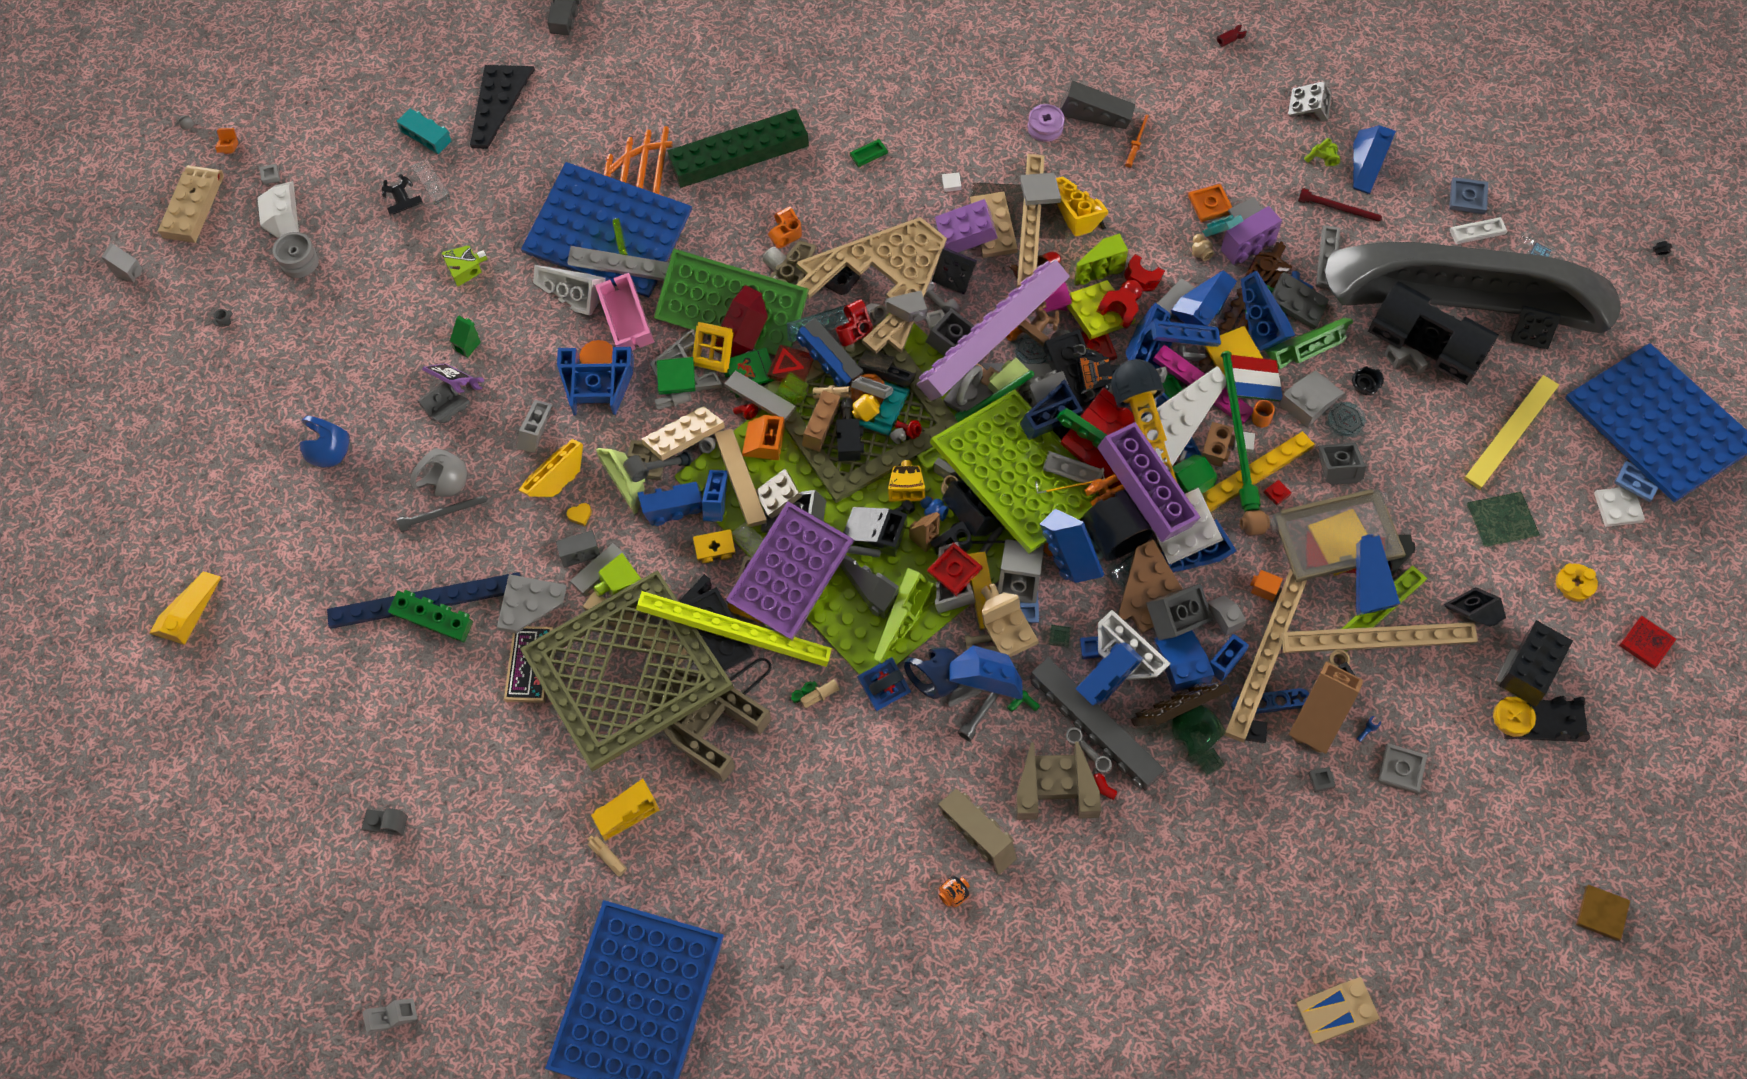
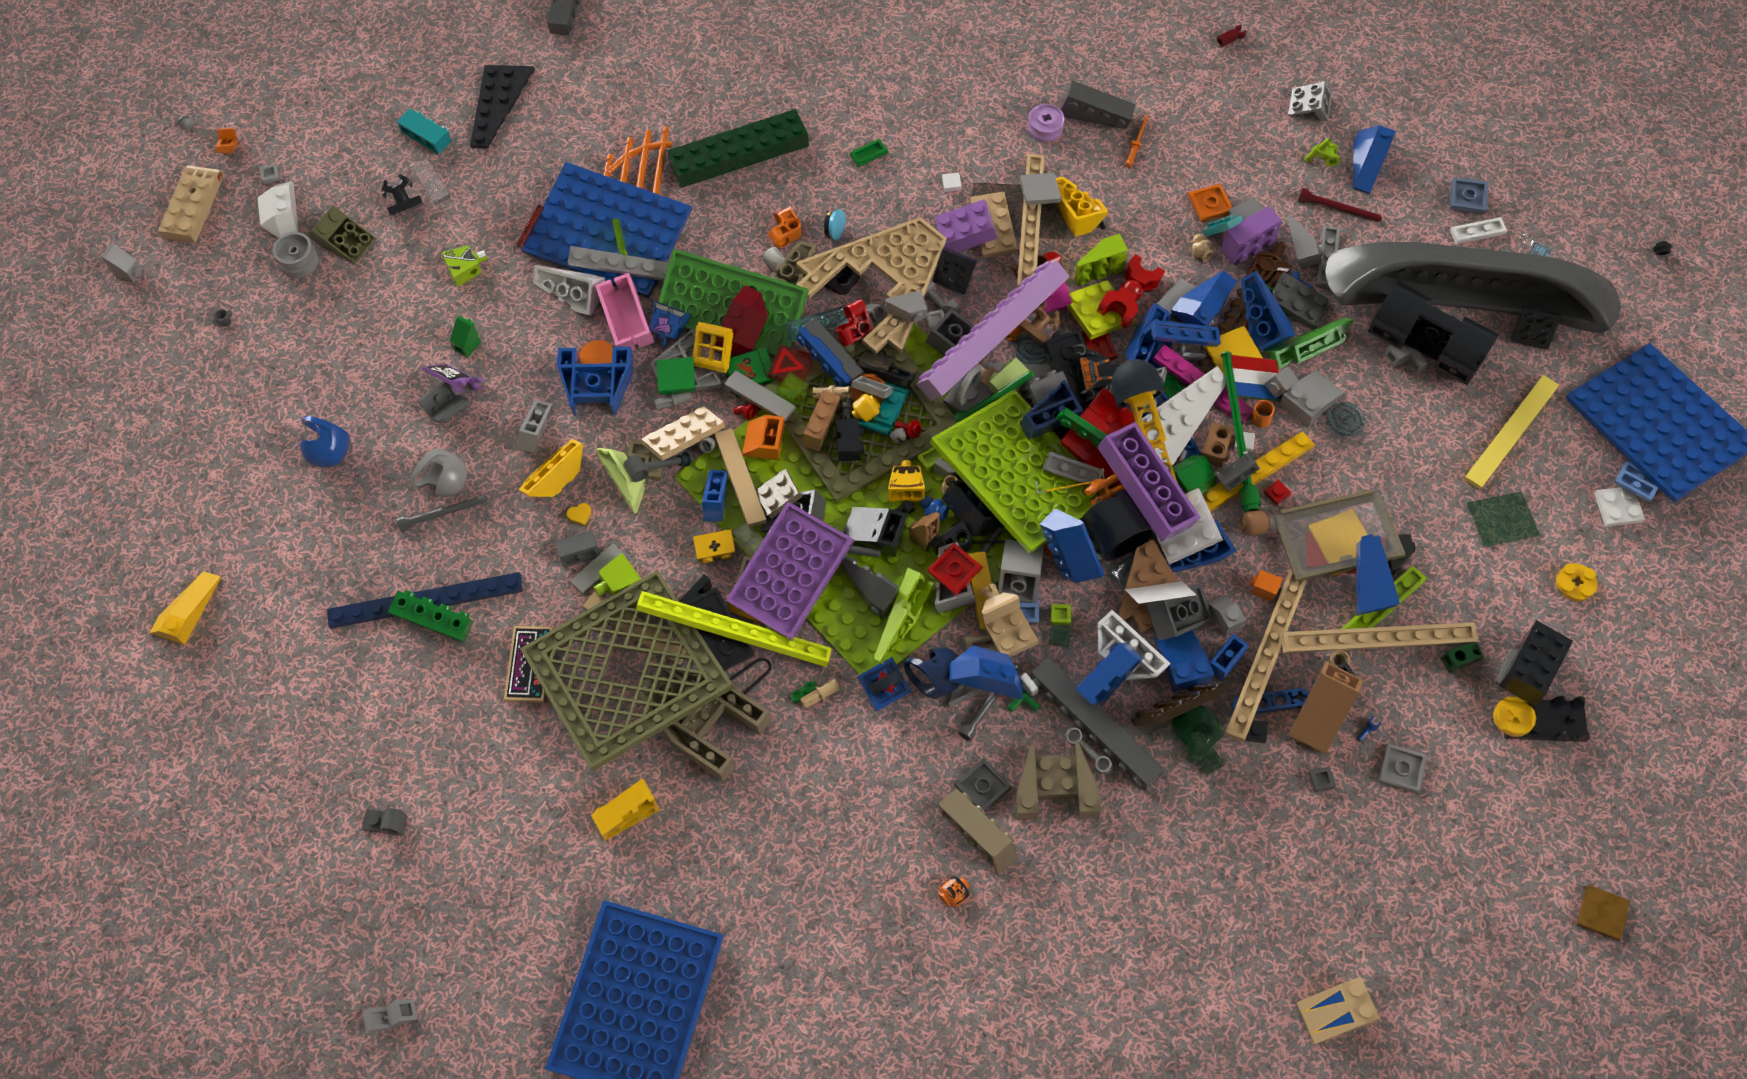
light grey plate [497,574,567,634] -> none
tan piece [587,835,627,876] -> none
blue wedge [638,482,703,526] -> none
blue plate [1080,636,1102,659] -> none
red arm [1093,773,1117,800] -> none
dark grey slope [1318,443,1366,486] -> none
black hair [1352,366,1384,395] -> none
black slope [1444,587,1506,627] -> none
red tile [1619,615,1676,669] -> none
none -> olive slope [310,205,377,264]
none -> clear red tile [516,205,544,248]
none -> torso [650,301,691,347]
none -> medium azure piece [824,209,846,241]
none -> dark grey tile [954,758,1012,812]
none -> white tile [1020,673,1038,697]
none -> lime plate [1051,604,1071,626]
none -> white sticker [1125,581,1196,604]
none -> dark grey hinge [1215,451,1260,492]
none -> light grey brick [1264,366,1299,398]
none -> light grey slope [1287,215,1324,268]
none -> dark green leg [1440,642,1484,673]

